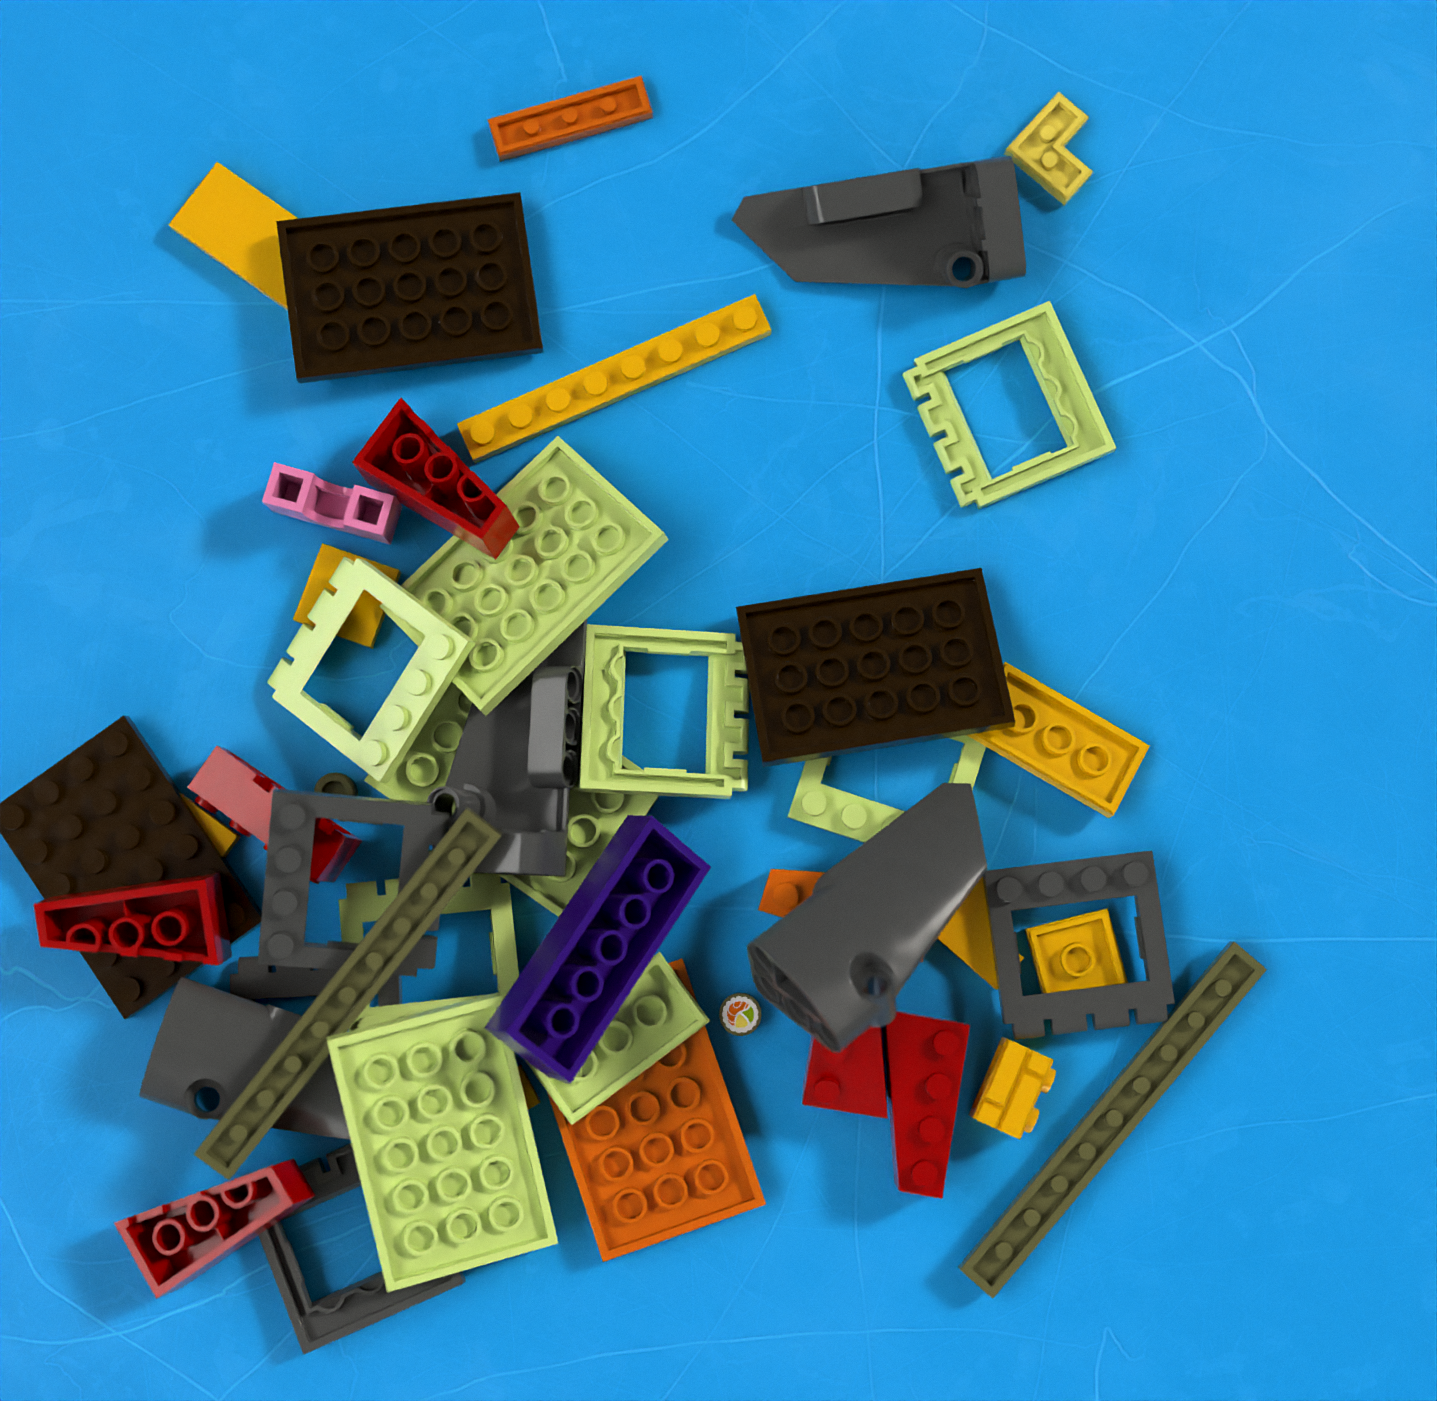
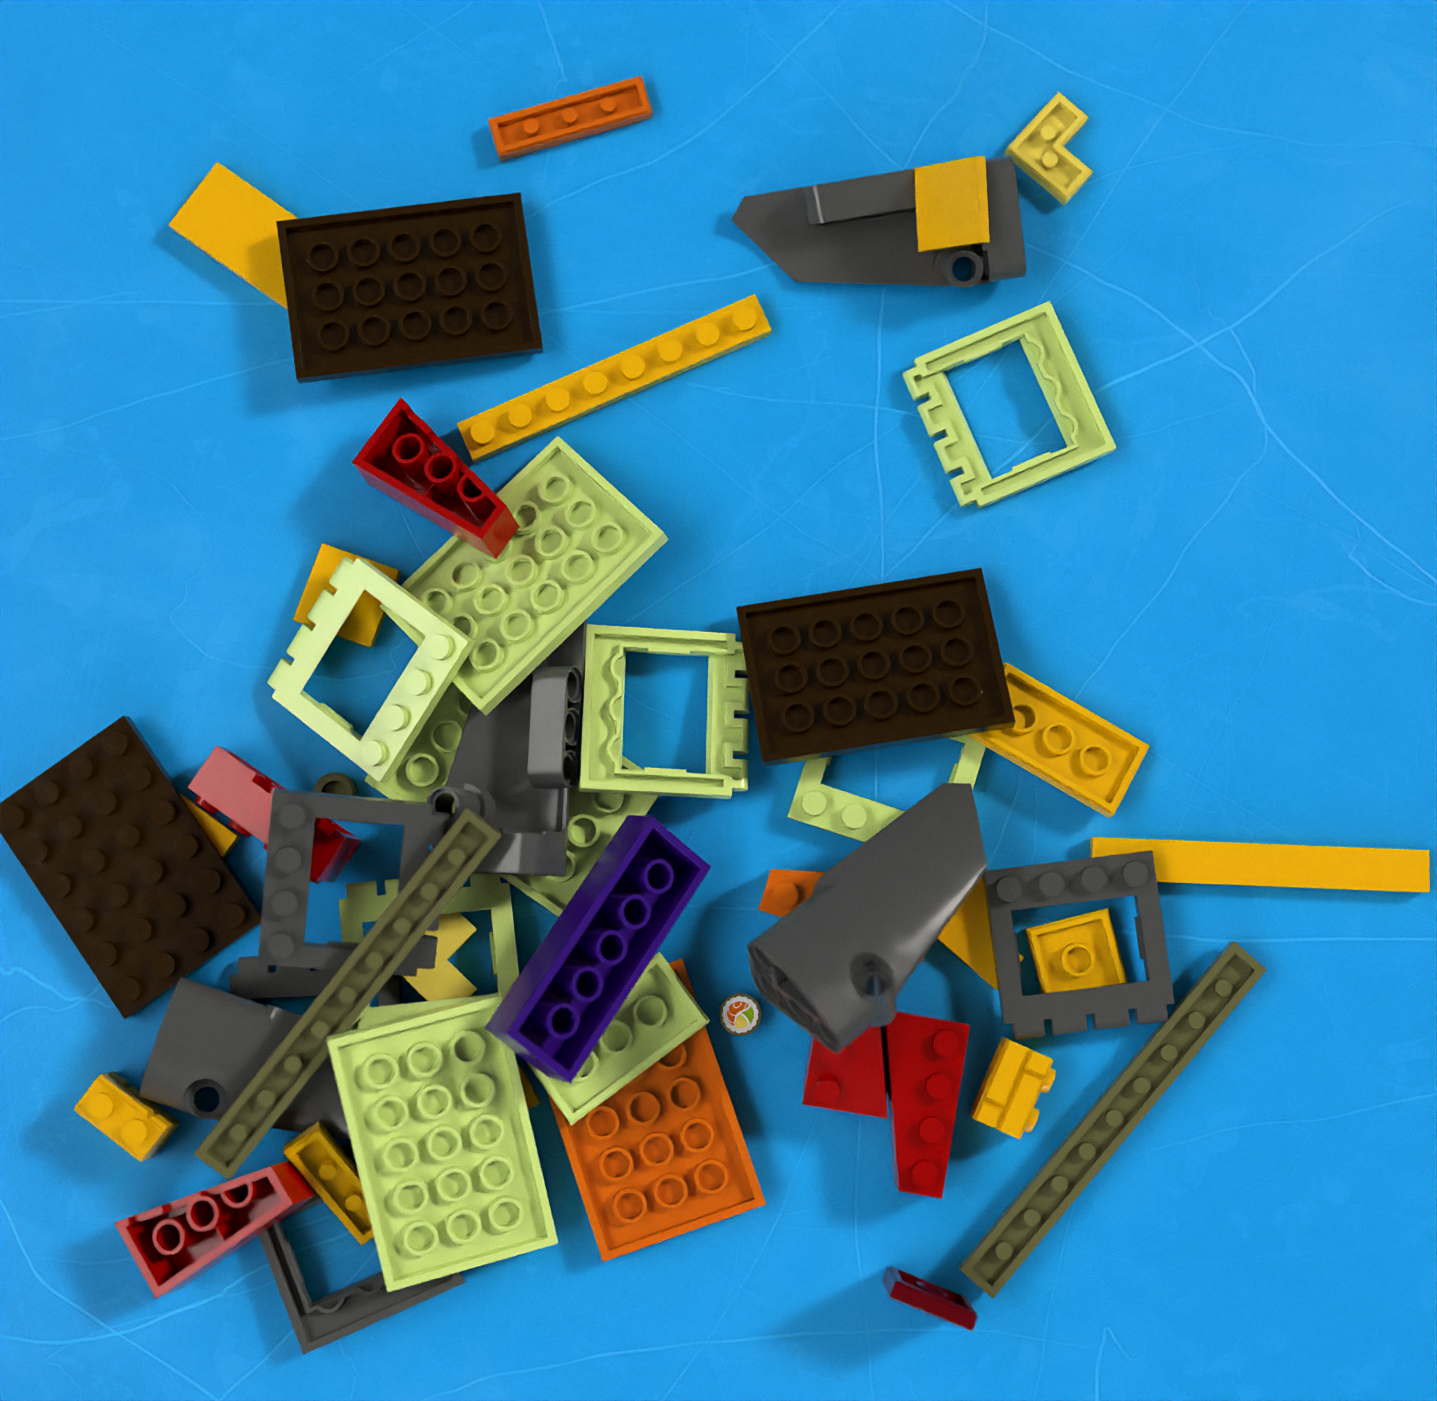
red wedge [33,873,232,965] -> none
bright pink arch [262,462,403,545] -> none
none -> yellow brick [73,1071,180,1162]
none -> yellow tile [283,1121,374,1246]
none -> light yellow tile [400,913,477,1001]
none -> dark red tile [882,1266,978,1331]
none -> yellow tile [914,156,990,252]
none -> yellow tile [1090,837,1430,893]

